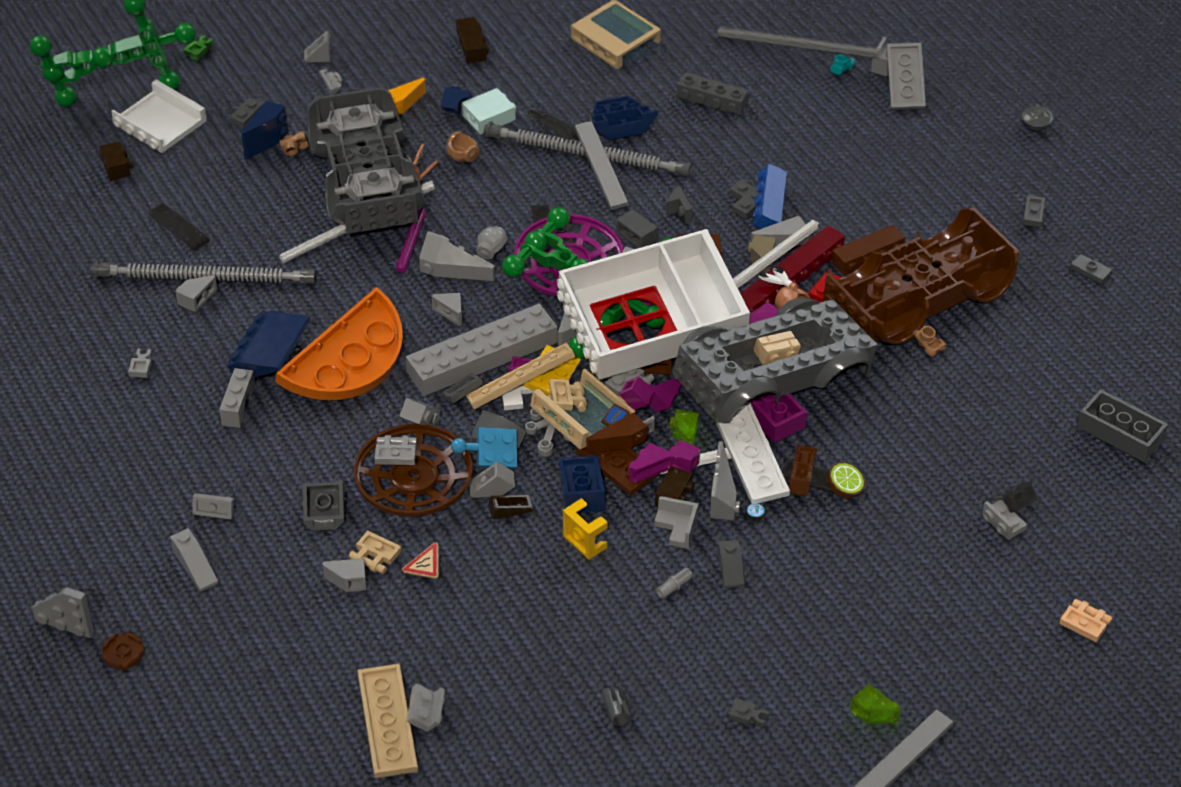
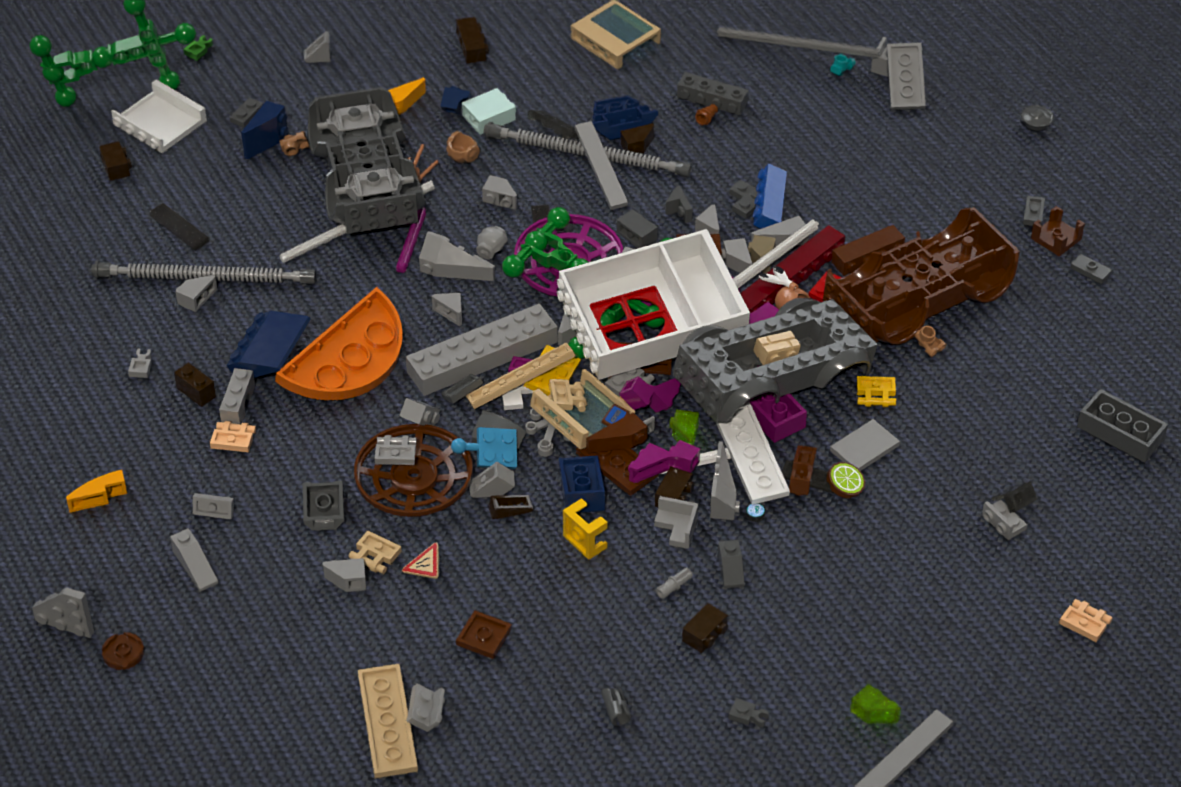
light grey tile [319,69,342,95] -> none
none -> light orange slope [66,469,127,513]
none -> dark brown brick [174,362,216,407]
none -> light nougat plate [210,421,256,452]
none -> reddish brown plate [456,610,512,659]
none -> light grey slope [482,175,517,210]
none -> dark brown slope [620,123,654,154]
none -> dark brown brick [682,603,728,653]
none -> dark orange cone [695,104,718,125]
none -> light grey slope [695,205,719,234]
none -> light grey slope [721,238,752,273]
none -> light grey tile [830,419,900,471]
none -> yellow plate [856,376,896,408]
none -> reddish brown panel [1031,206,1085,257]

